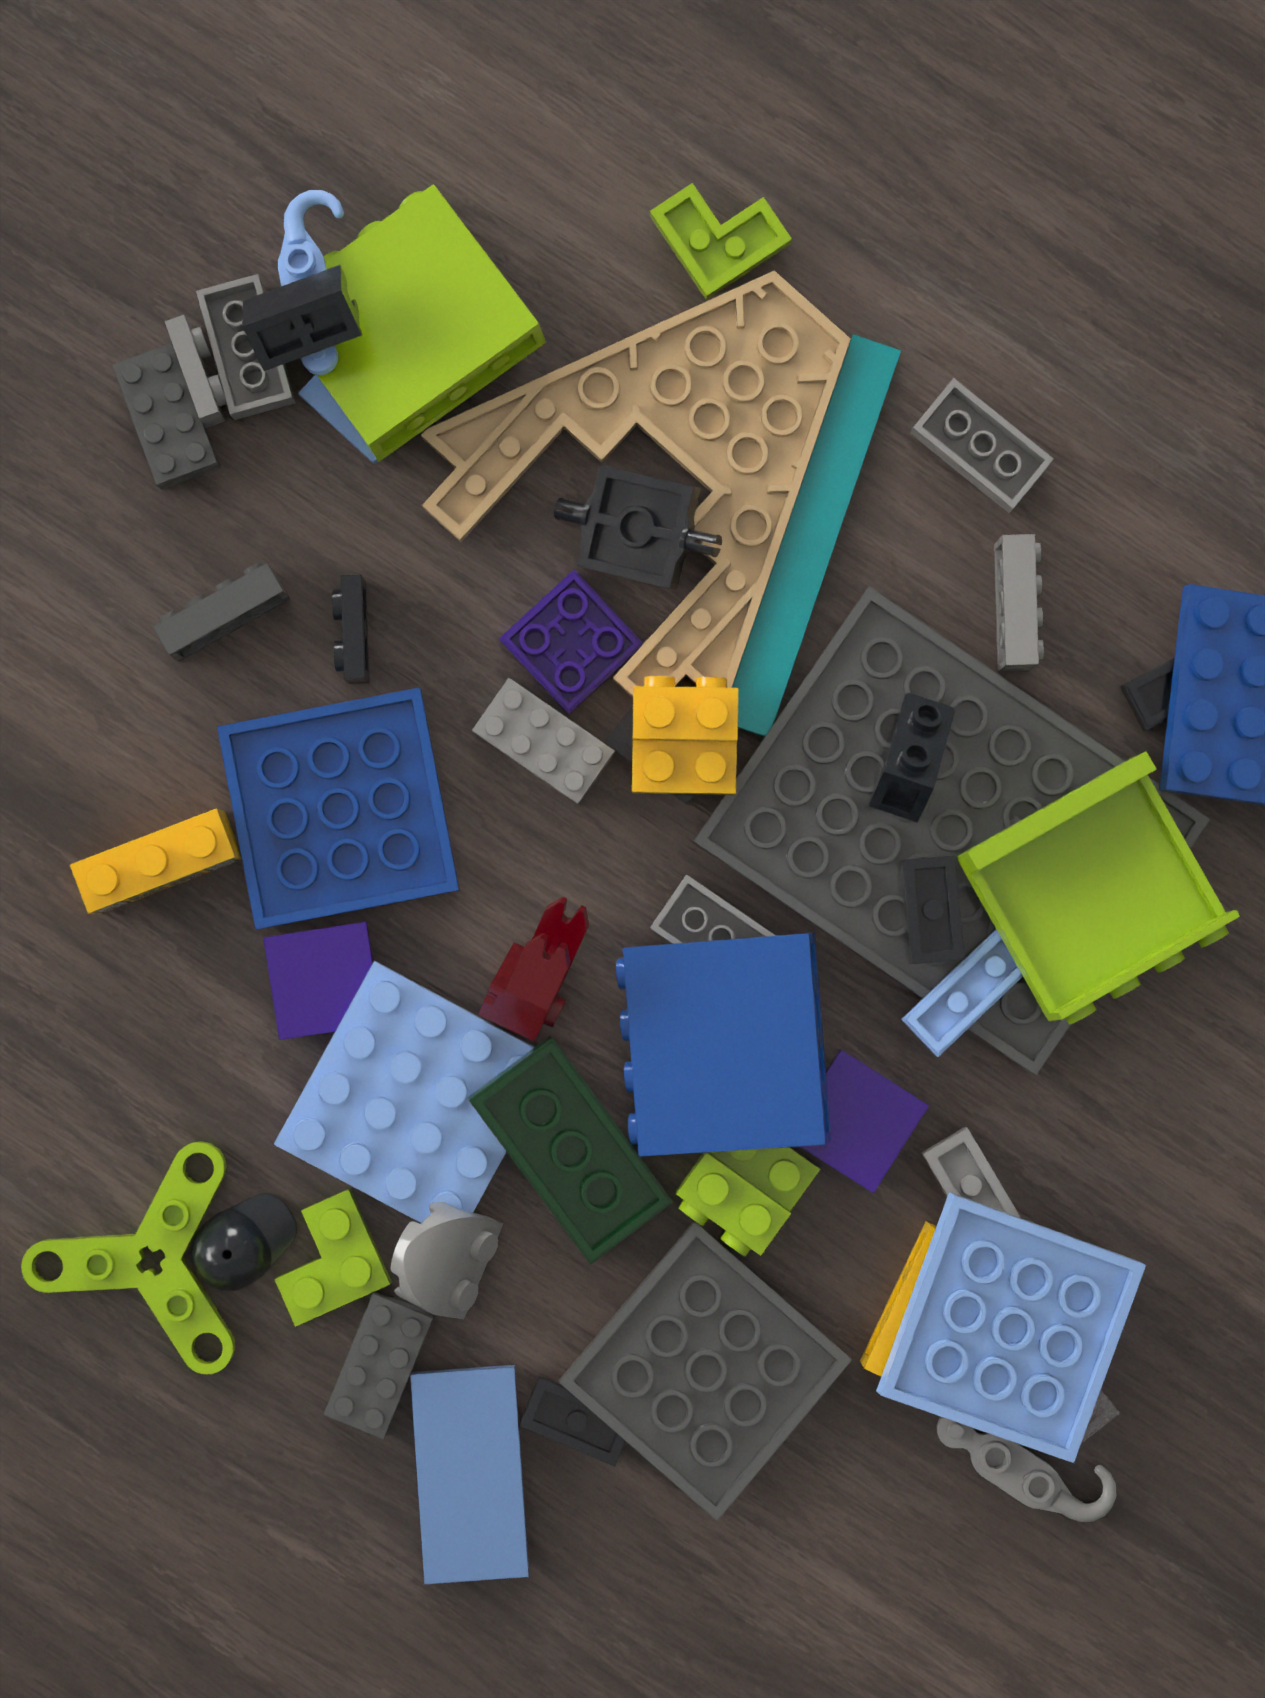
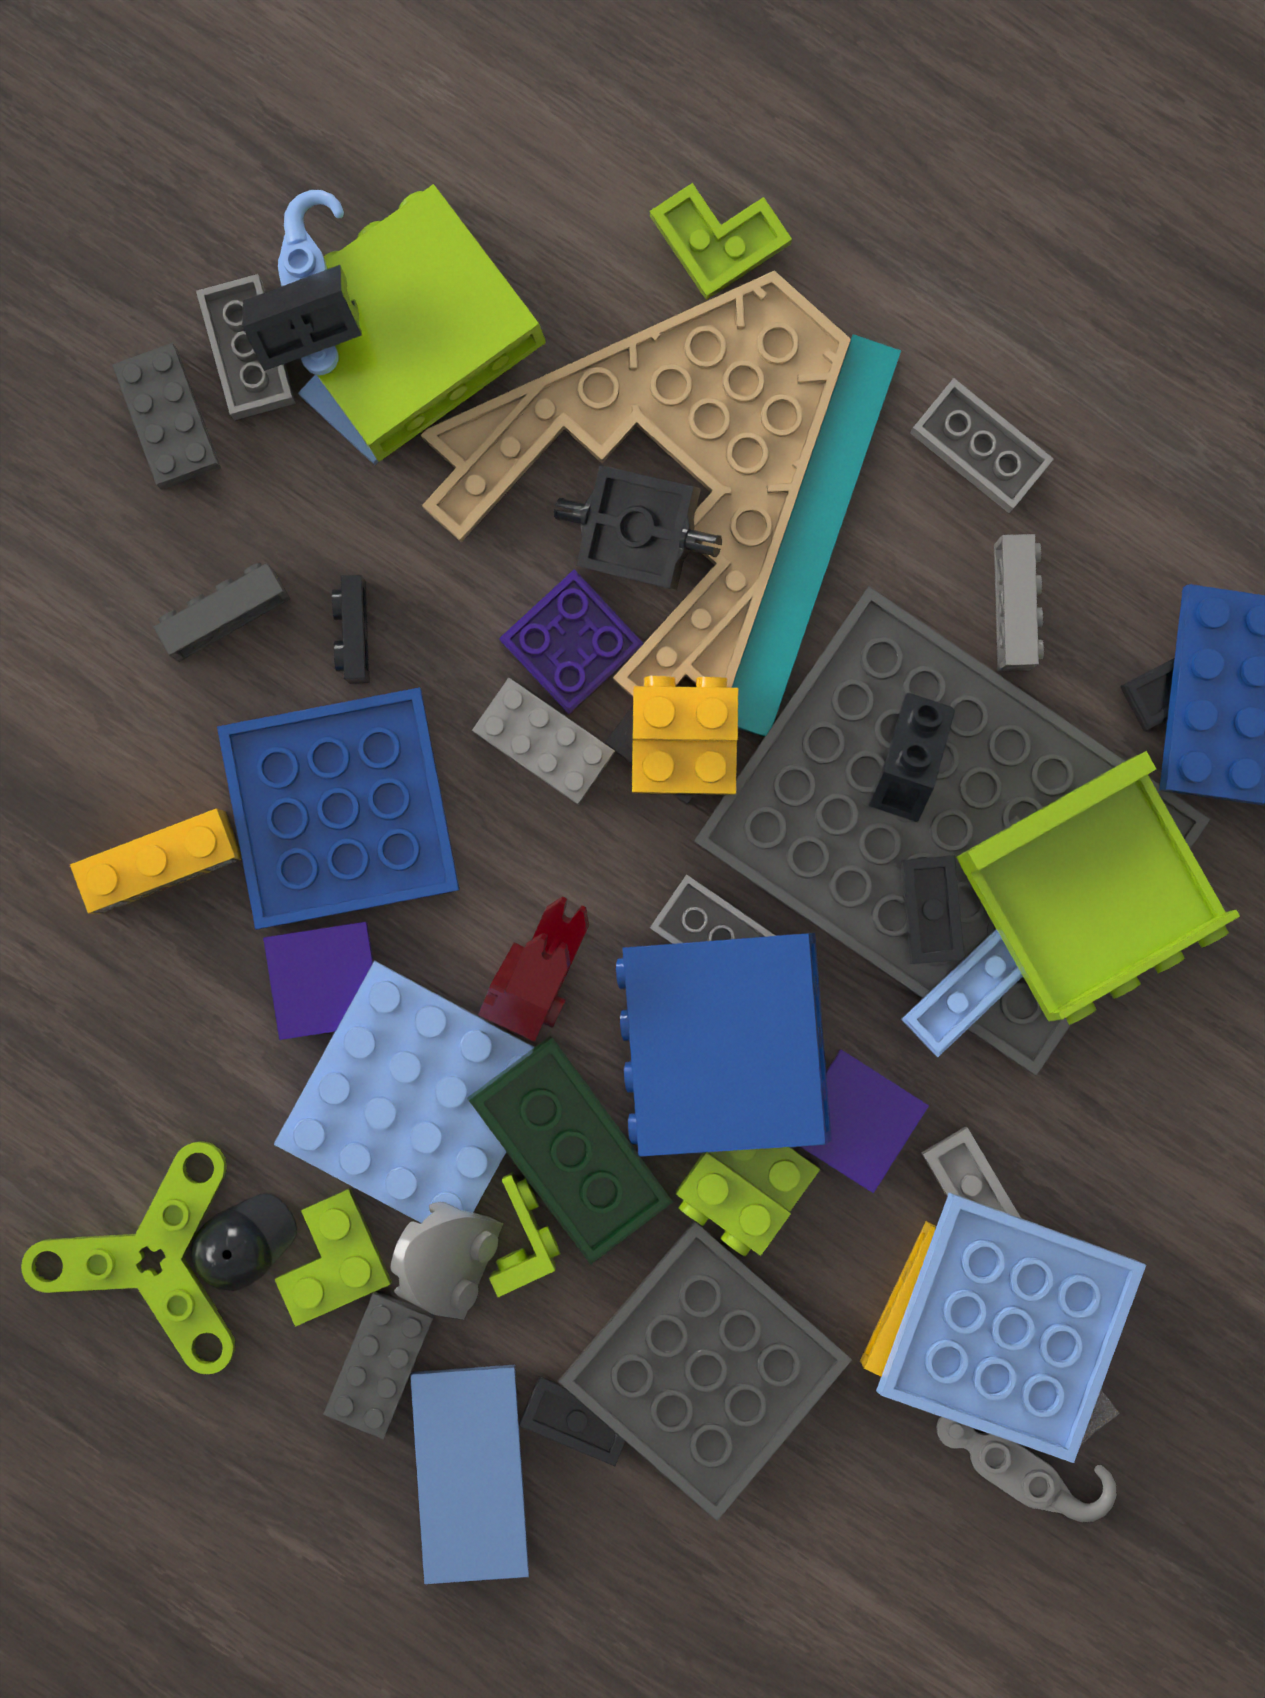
light grey plate [164,315,227,428] -> none
none -> lime bracket [489,1172,561,1297]

